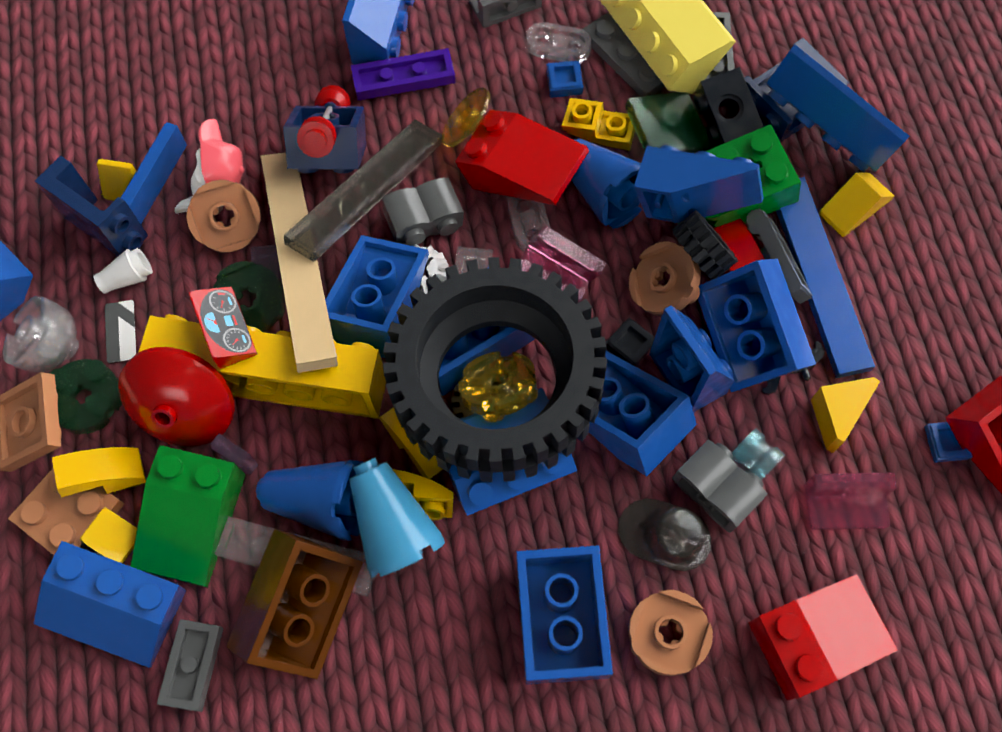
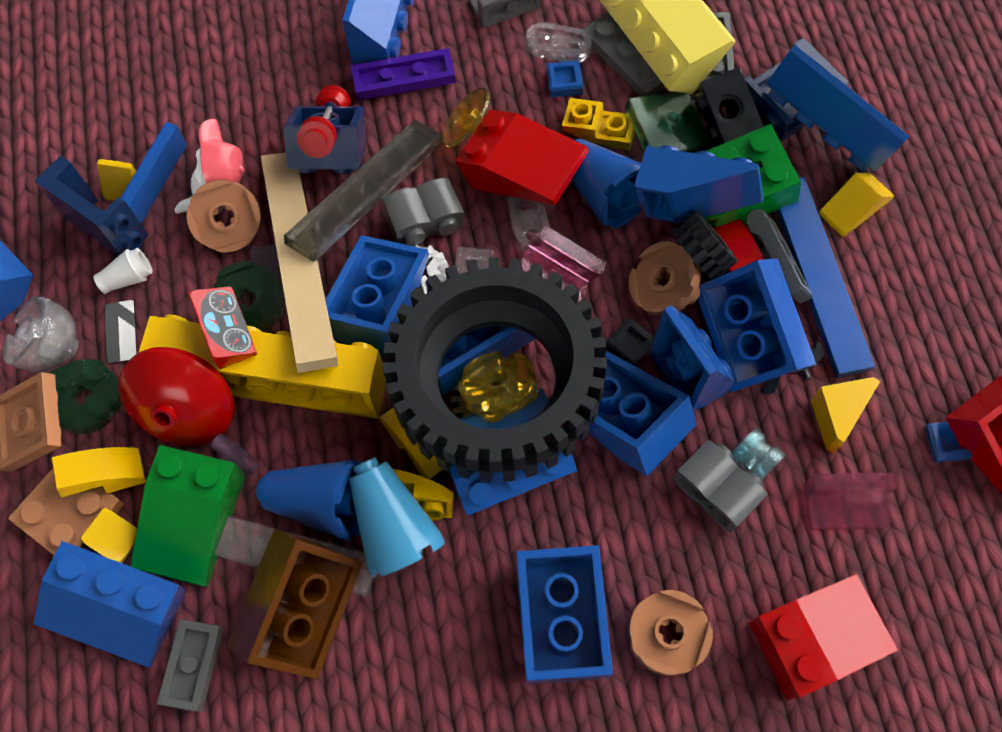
clear smoke piece [618,498,712,571] -> none

